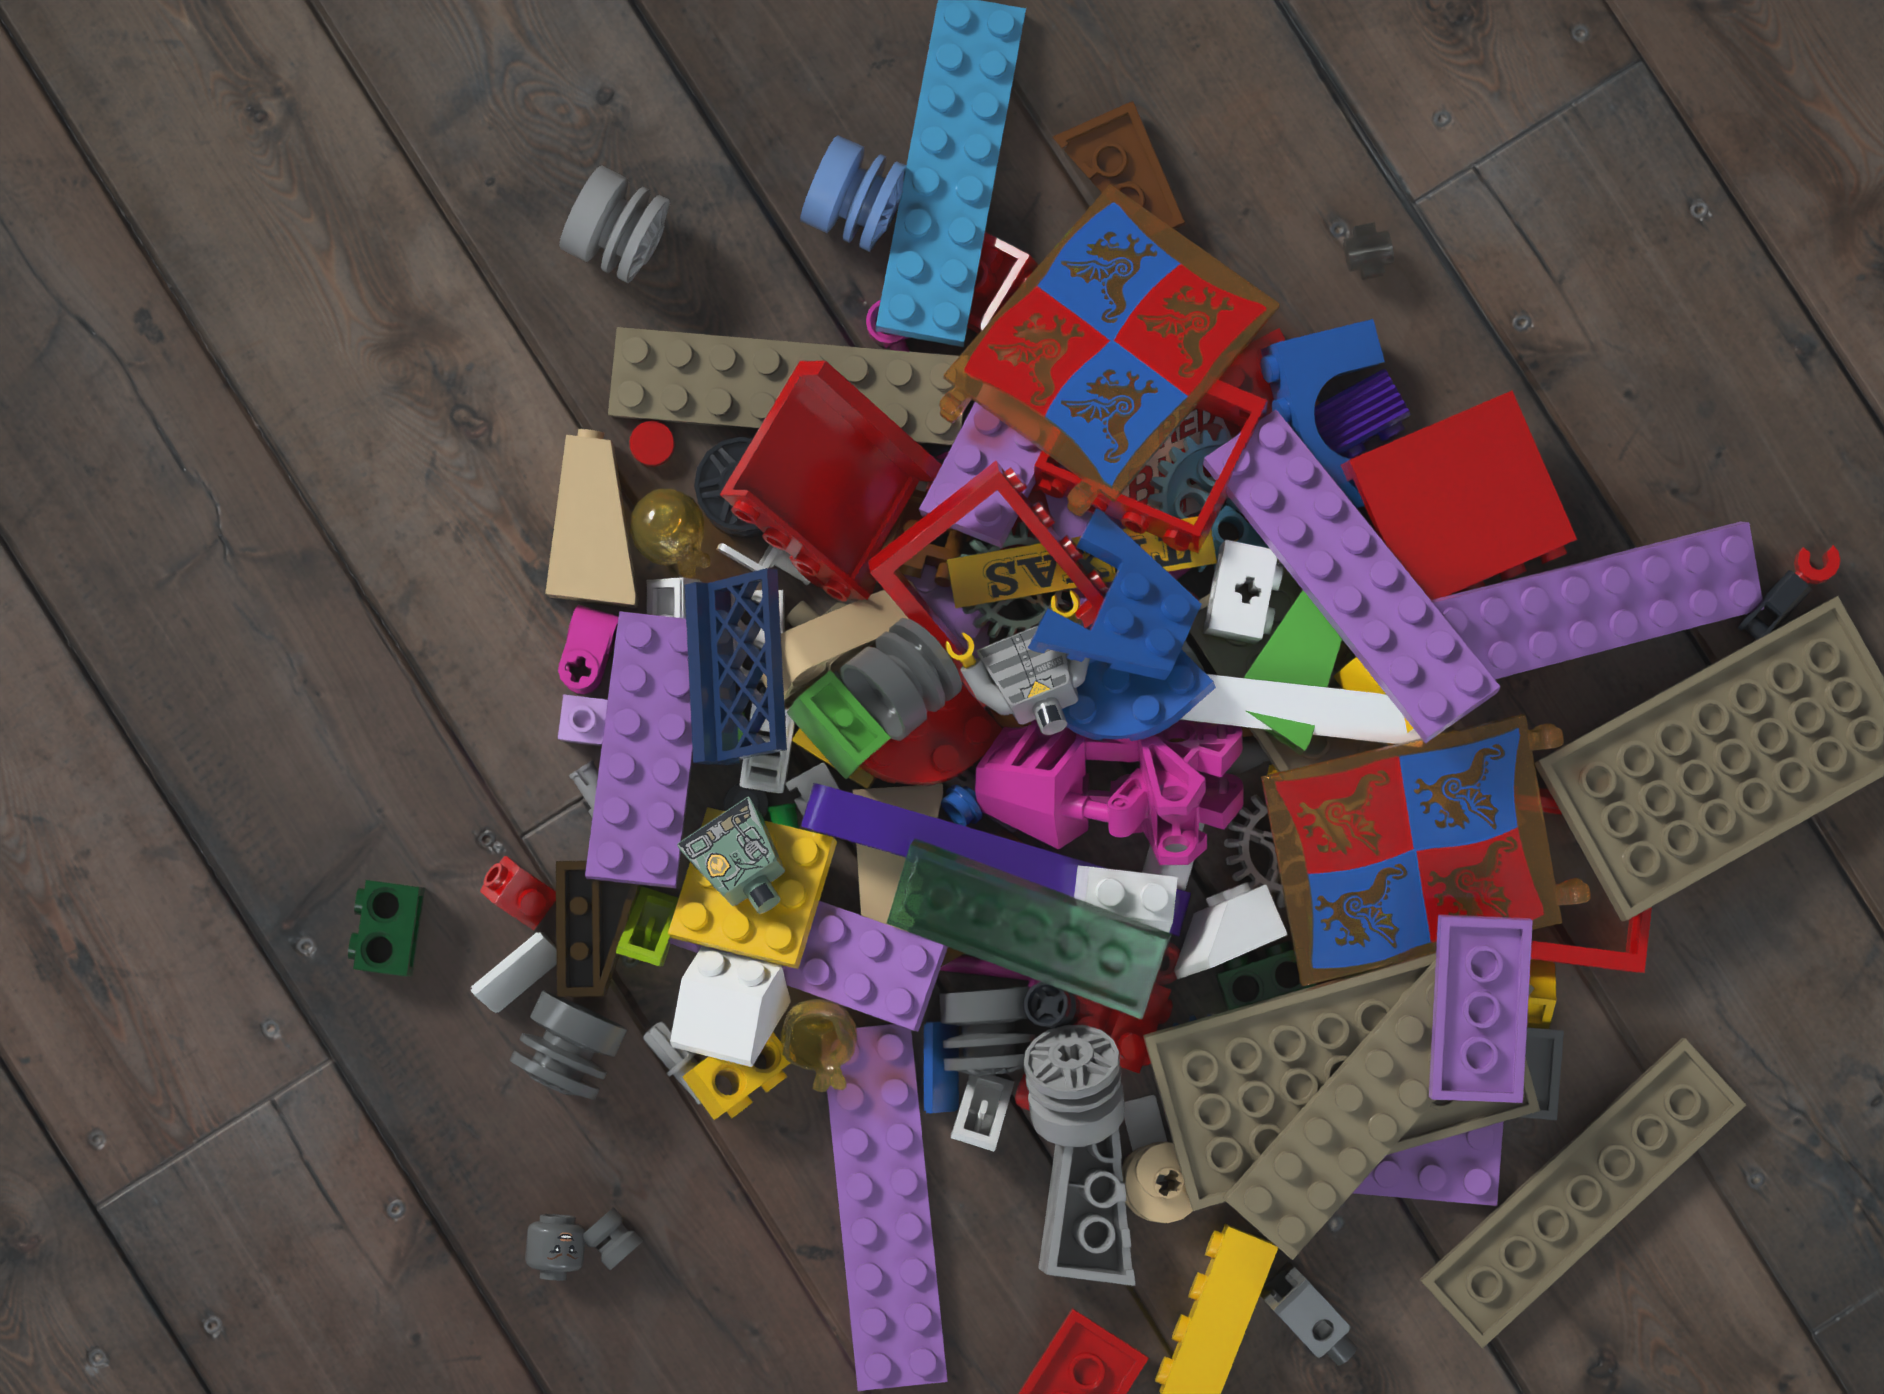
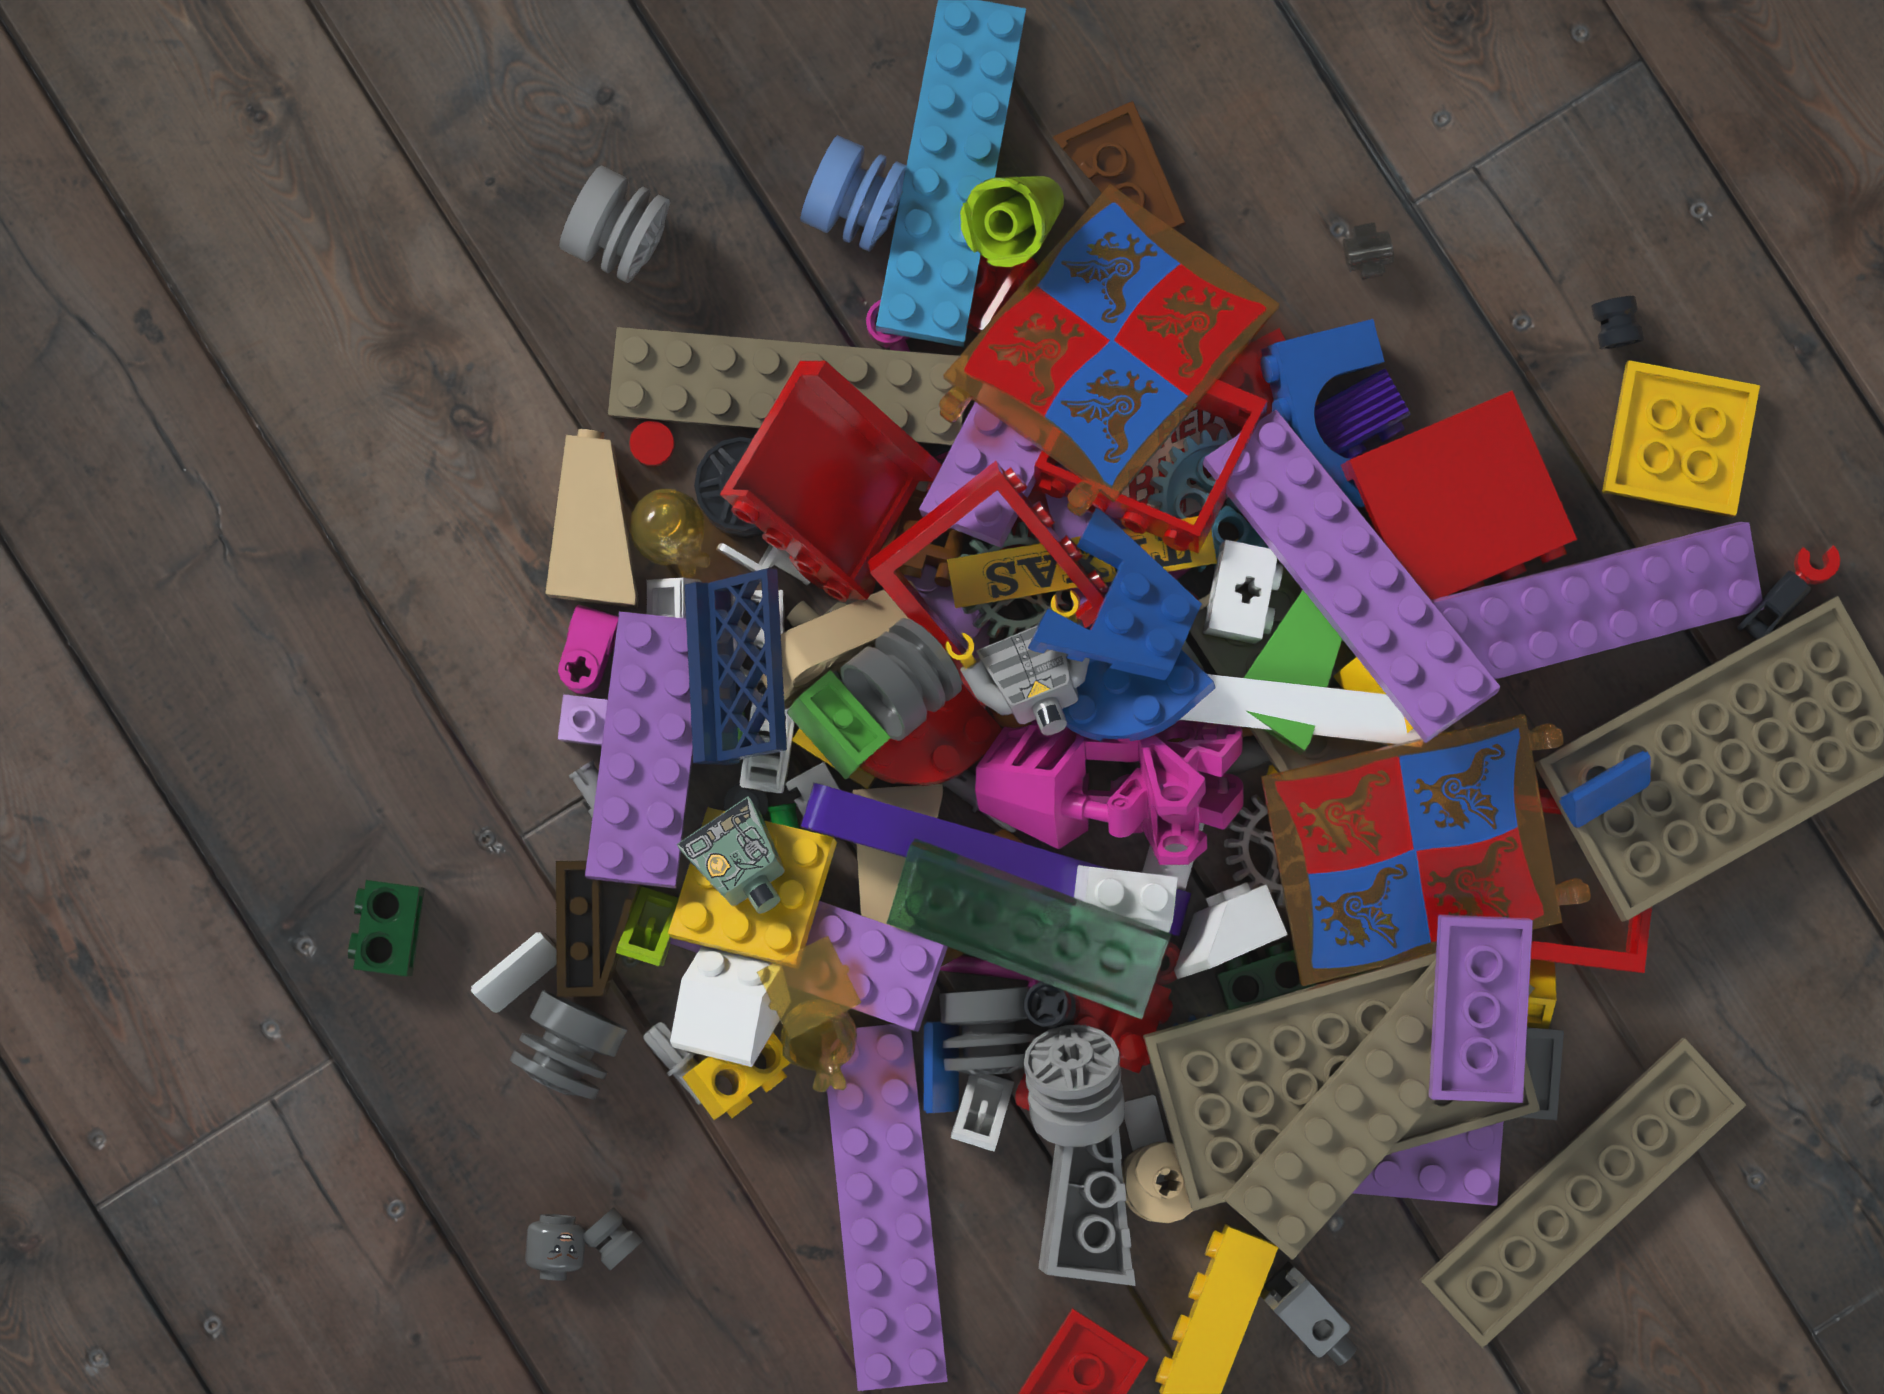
red bracket [480,856,556,931] -> none
blue plate [941,784,982,827] -> none
none -> clear yellow piece [756,936,861,1039]
none -> lime cone [960,176,1064,267]
none -> blue slope [1559,751,1651,828]
none -> black wheel [1591,296,1644,350]
none -> yellow plate [1602,360,1760,518]

